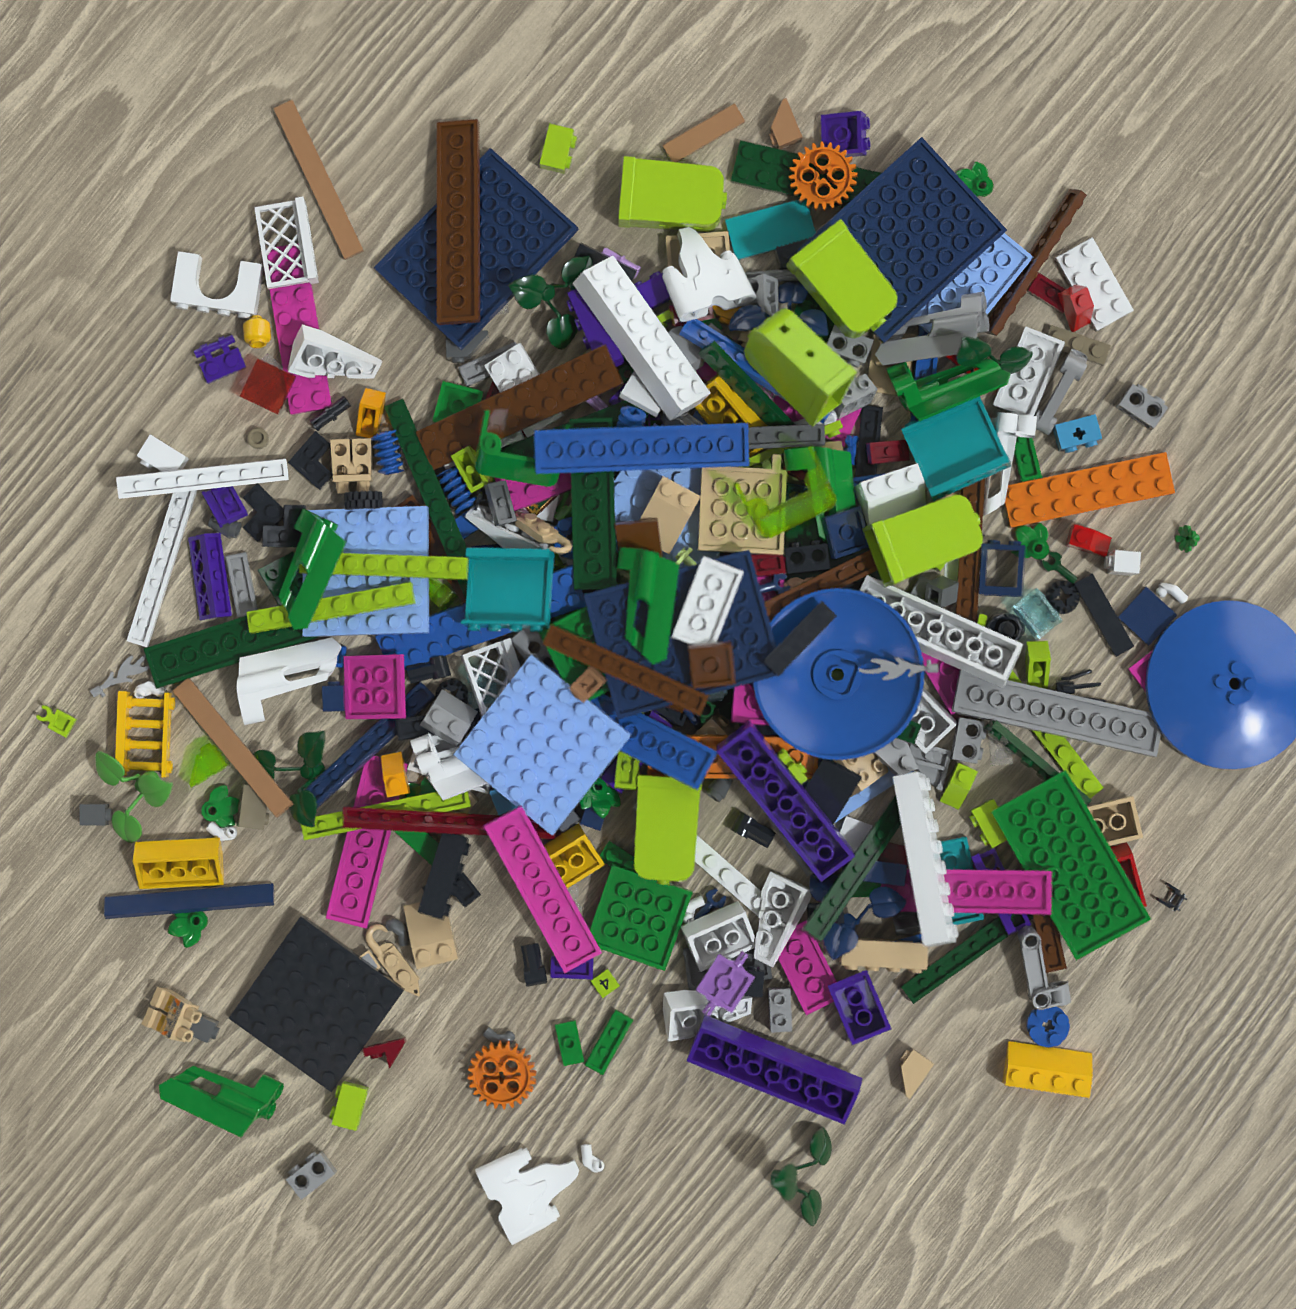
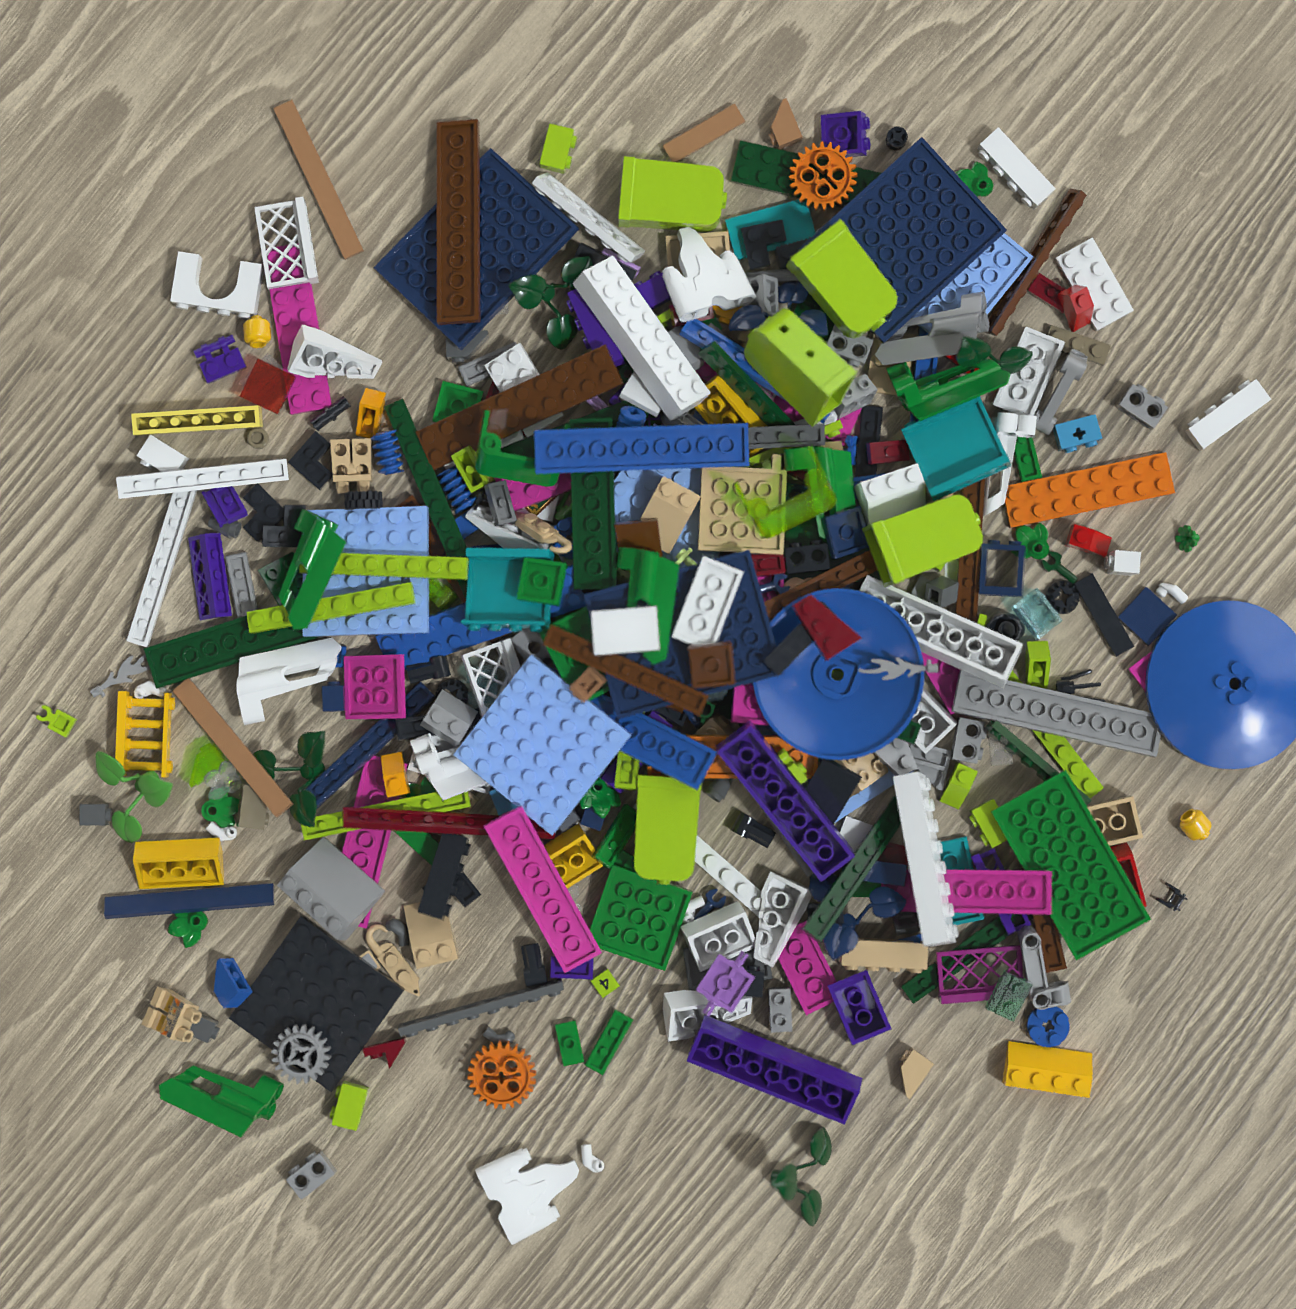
none -> light yellow brick [131,405,263,436]
none -> clear plate [204,761,242,799]
none -> blue slope [214,958,253,1008]
none -> light grey gear [271,1024,331,1084]
none -> light grey slope [277,837,385,940]
none -> dark grey plate [398,978,564,1038]
none -> green plate [516,557,567,606]
none -> white plate [532,172,645,263]
none -> white tile [591,606,660,655]
none -> green tile [592,804,637,869]
none -> black plate [741,219,787,270]
none -> dark red wing [791,594,862,661]
none -> black wheel [886,126,908,151]
none -> magenta fence [936,945,1026,1004]
none -> white brick [977,127,1055,209]
none -> clear green plate [985,970,1033,1022]
none -> yellow head [1180,809,1212,841]
none -> white brick [1185,379,1271,451]

